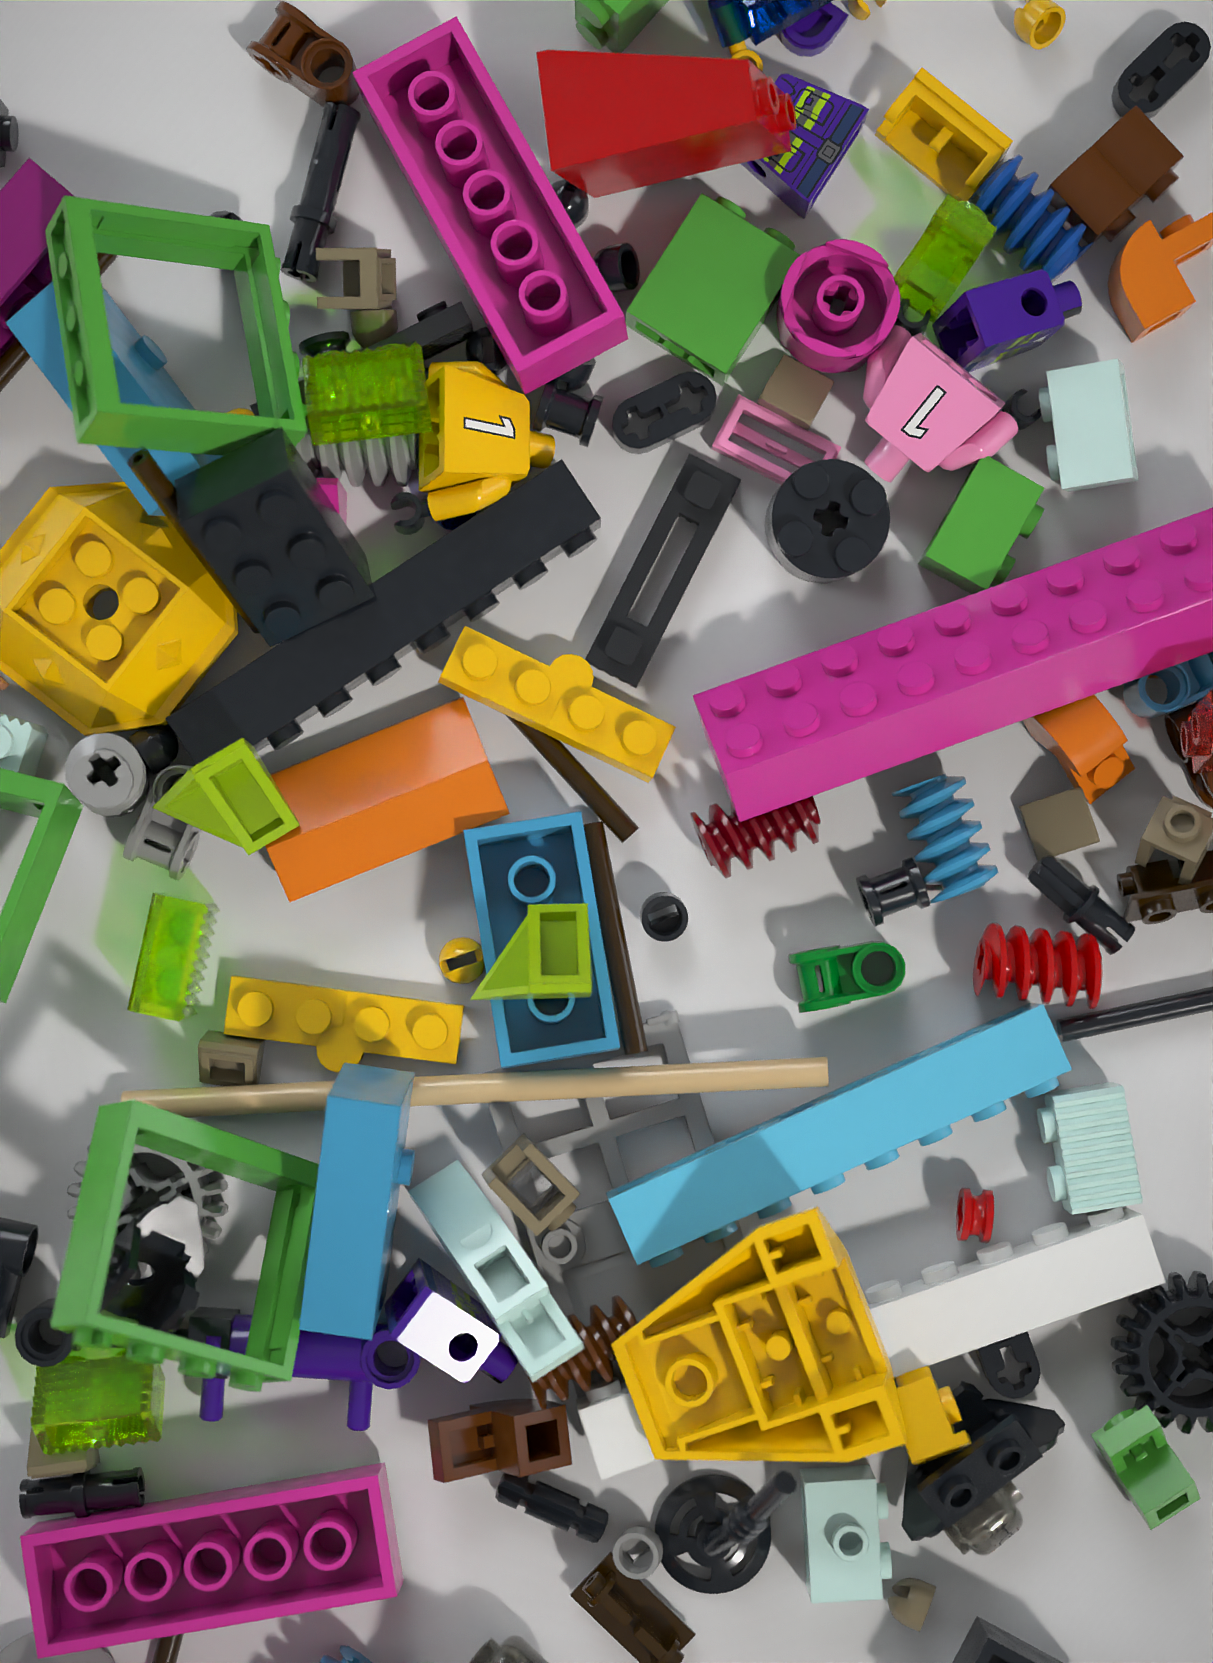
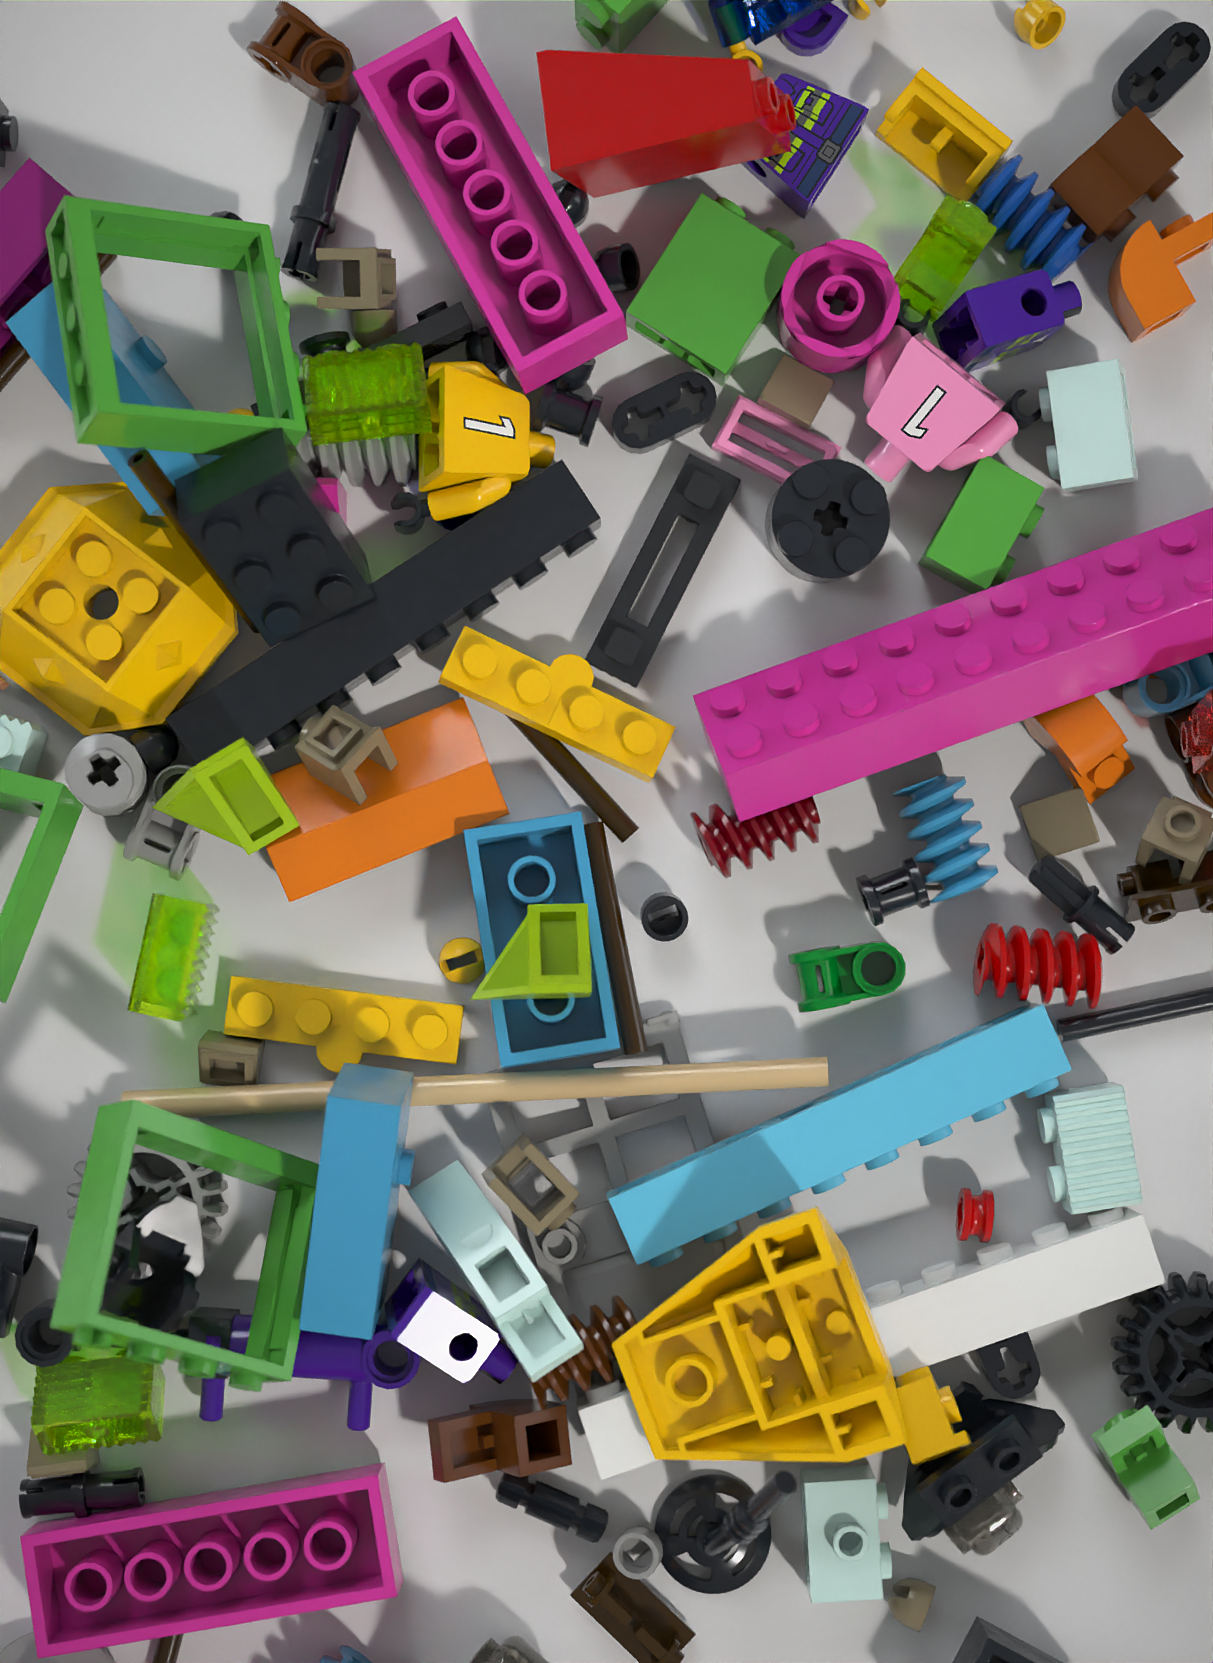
none -> dark tan window [295,705,398,805]

